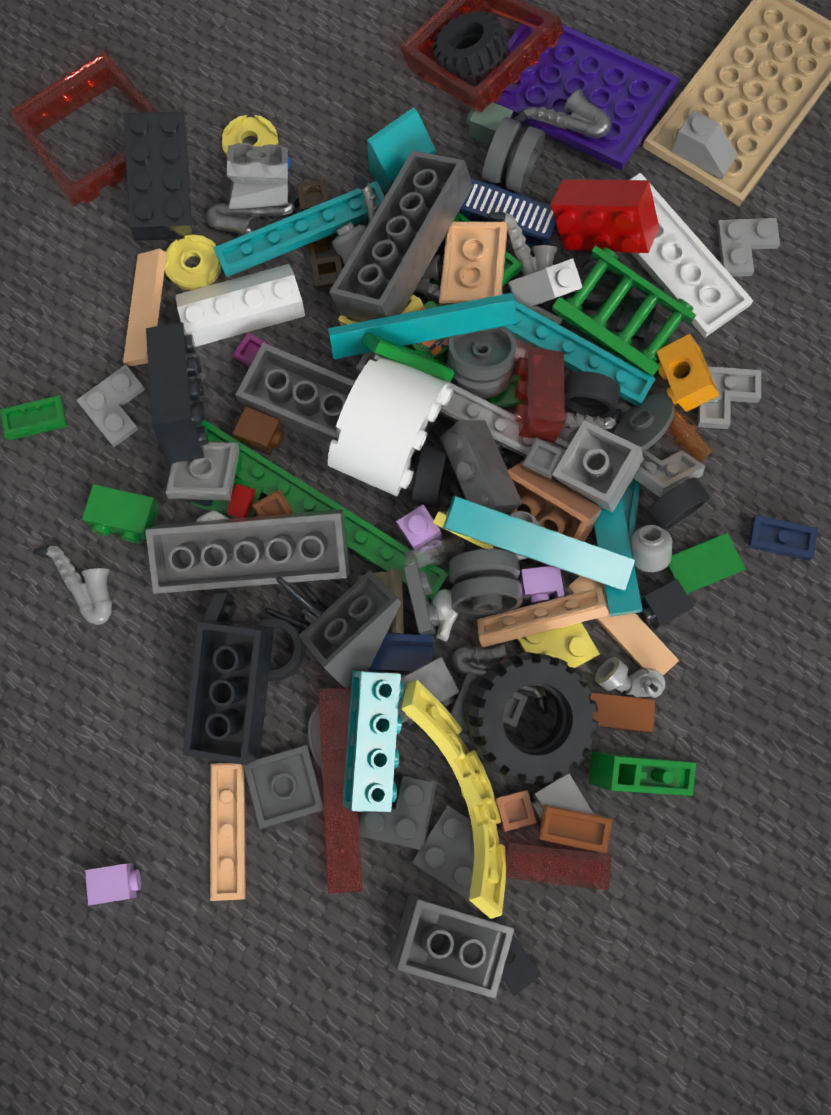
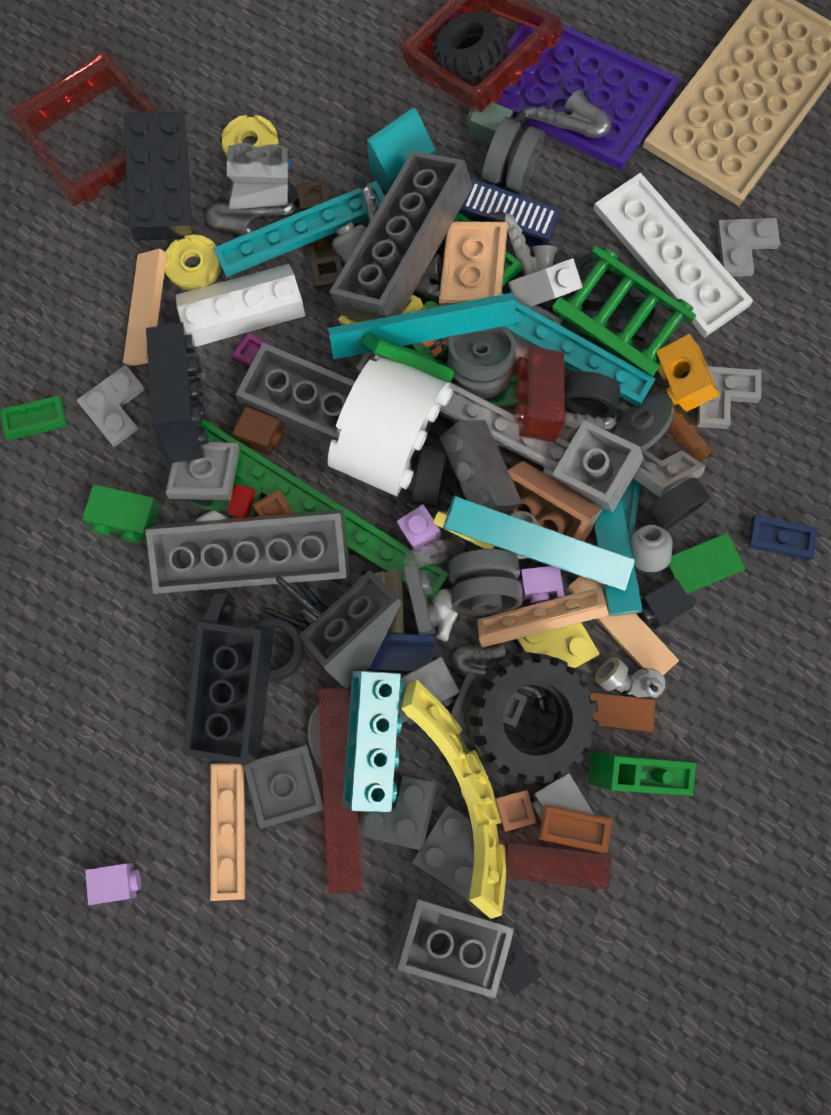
light grey piece [33,546,112,625] -> none
flat silver tile [521,438,565,481] -> none
red brick [551,180,660,253] -> none
light grey slope [672,110,737,179] -> none

